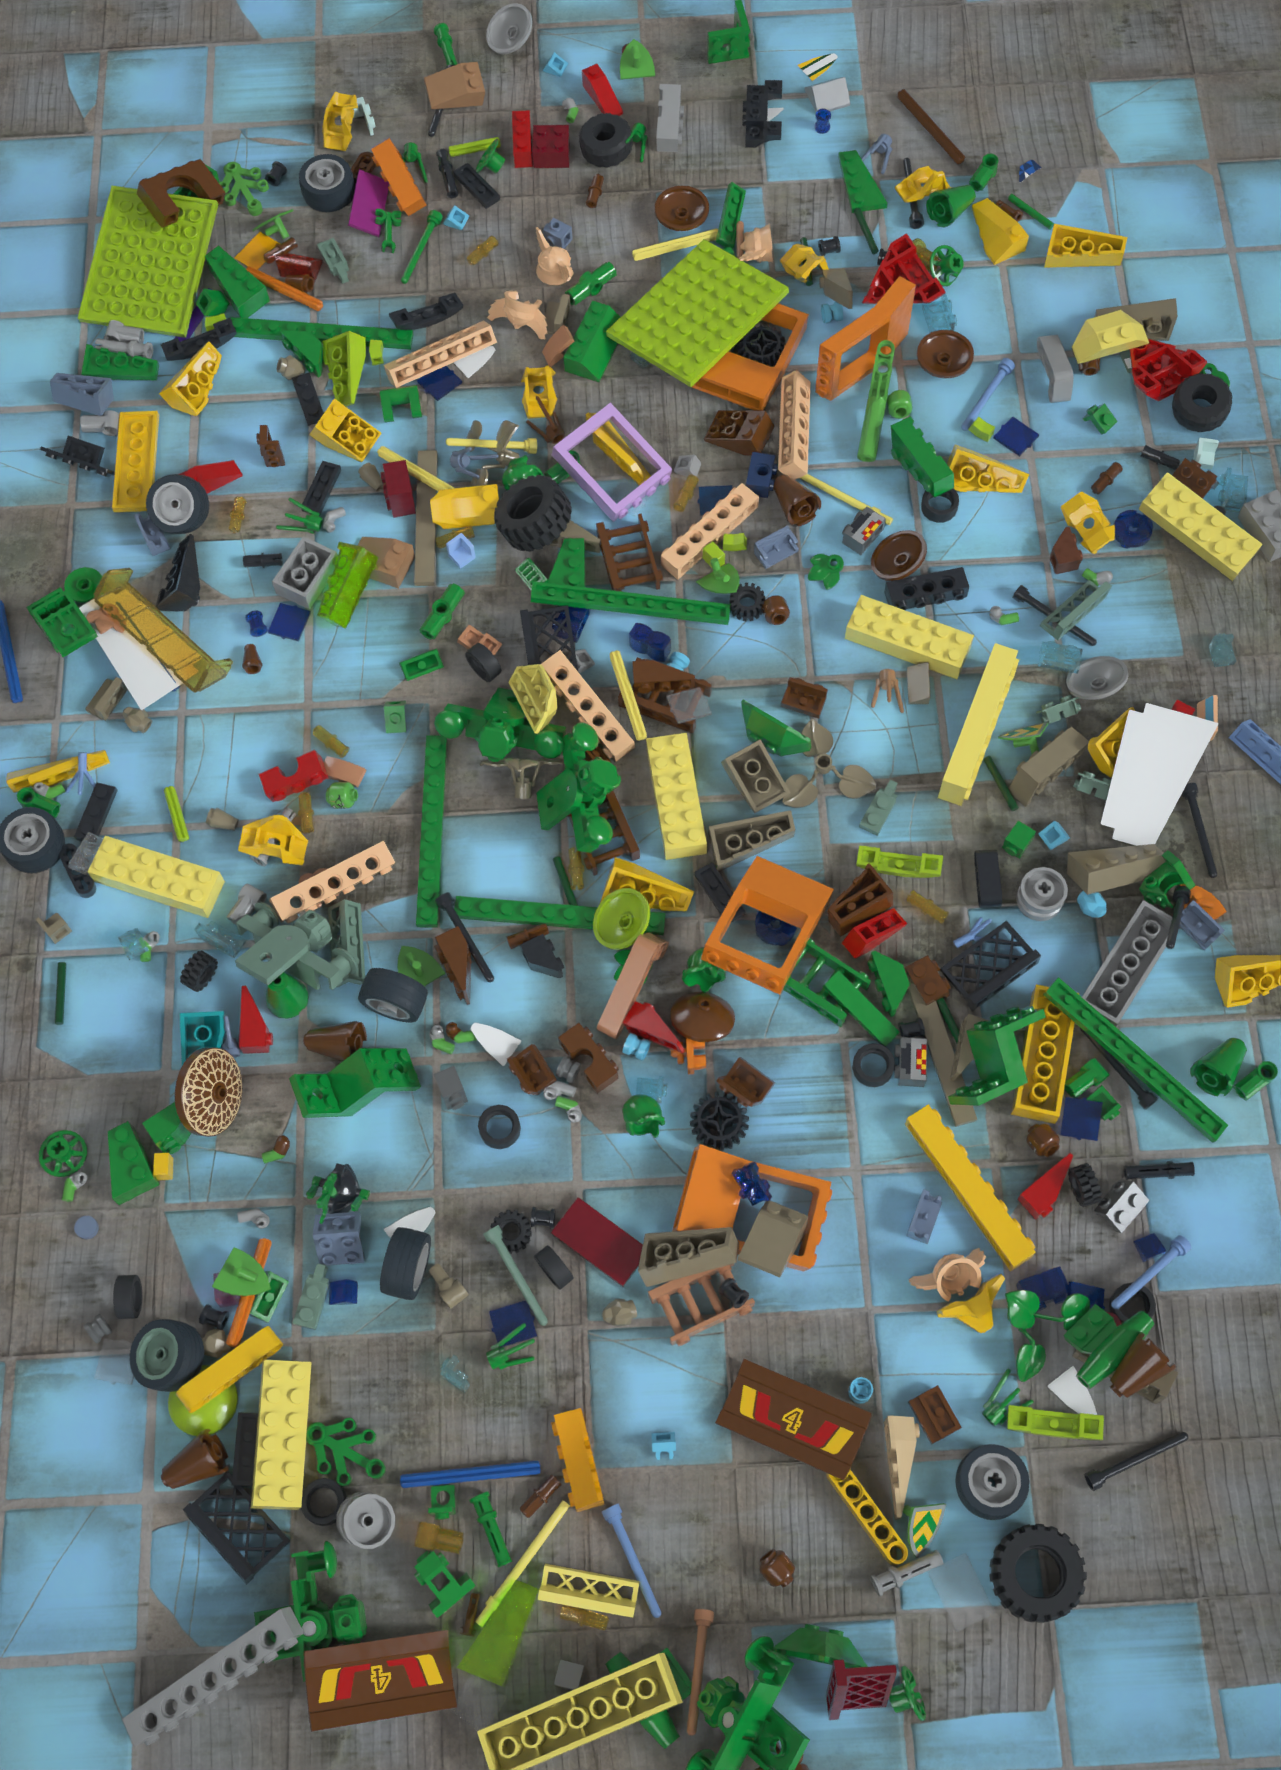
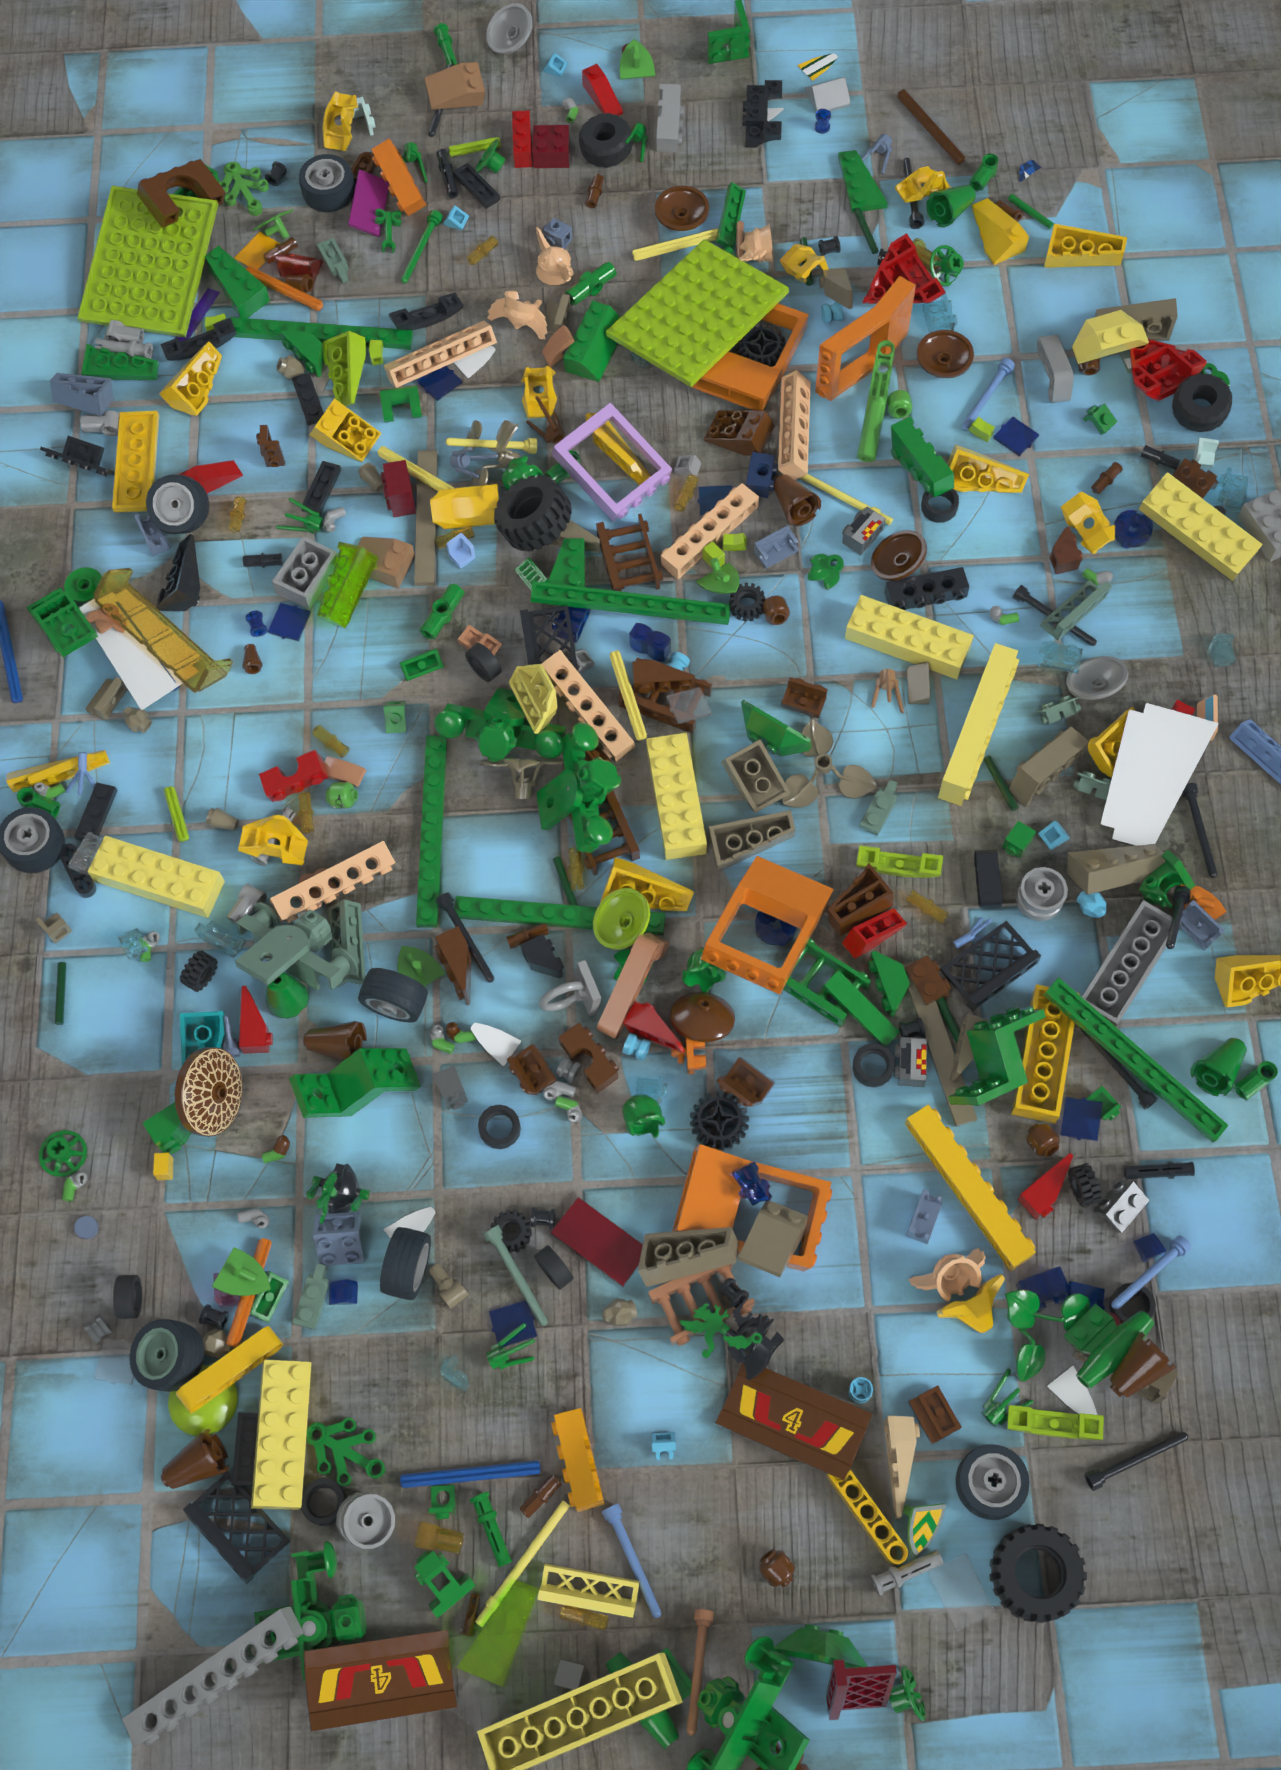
green wedge [108,1121,160,1205] -> none
green brick [196,288,230,316] -> none
black plate [694,862,746,923] -> none
shield [998,722,1048,755] -> none
green piece [1064,1058,1110,1099] -> none
none -> light grey tile [539,960,601,1017]
none -> helmet [680,1304,785,1380]

